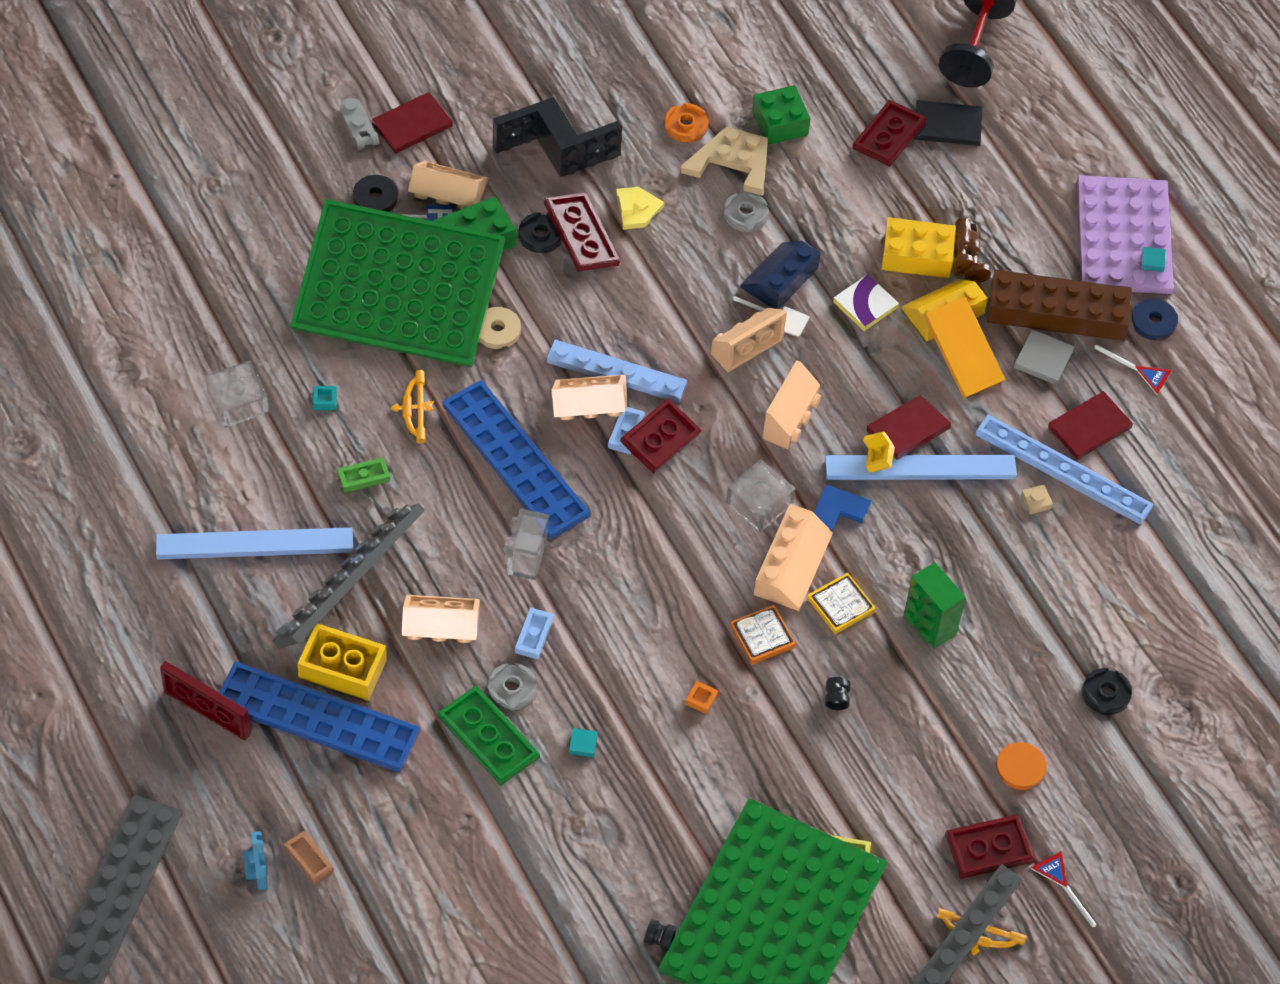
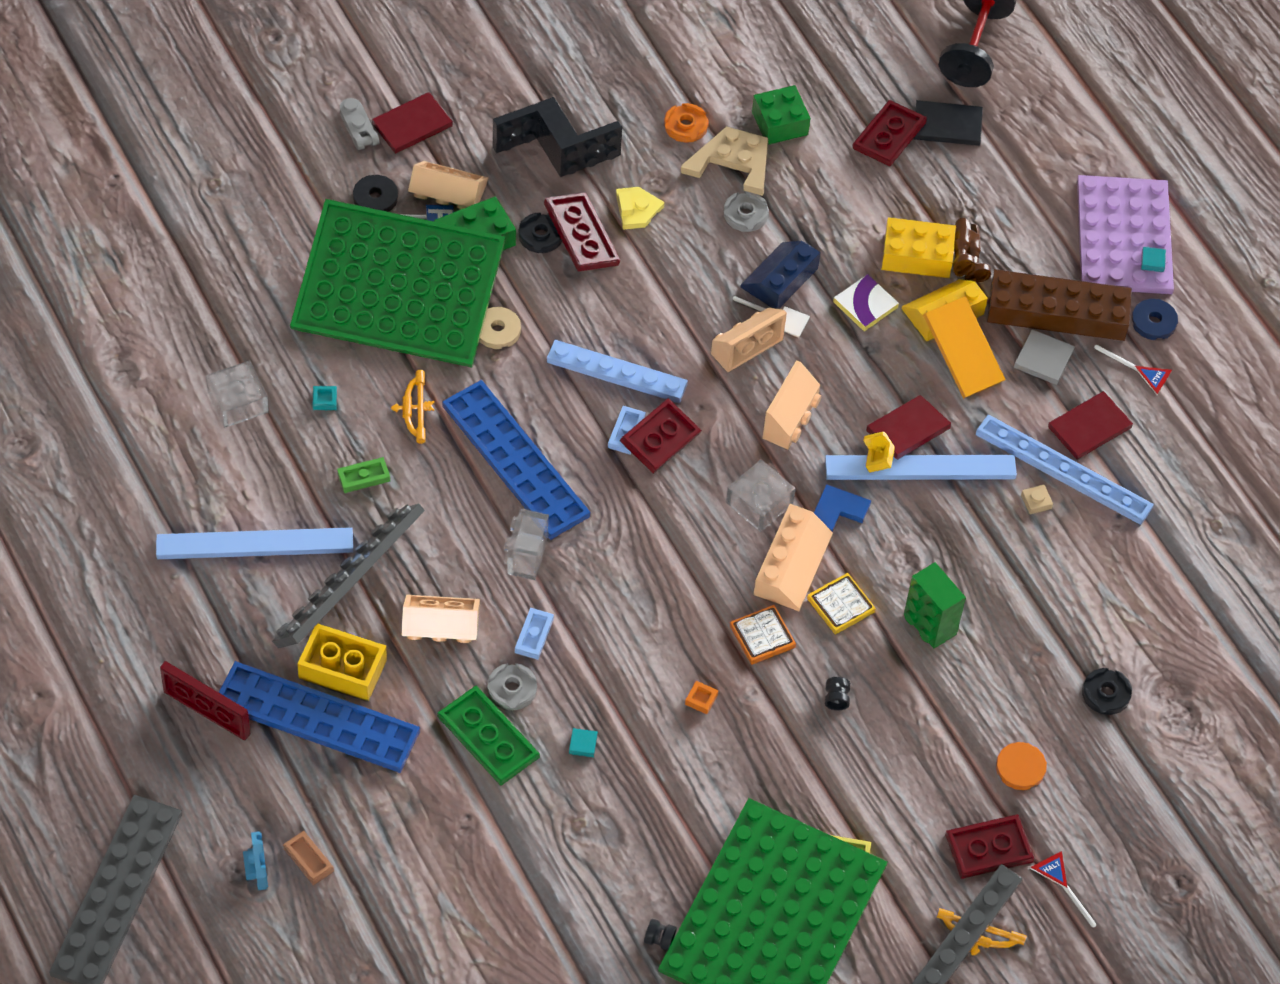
light nougat slope [552,374,627,420] -> none

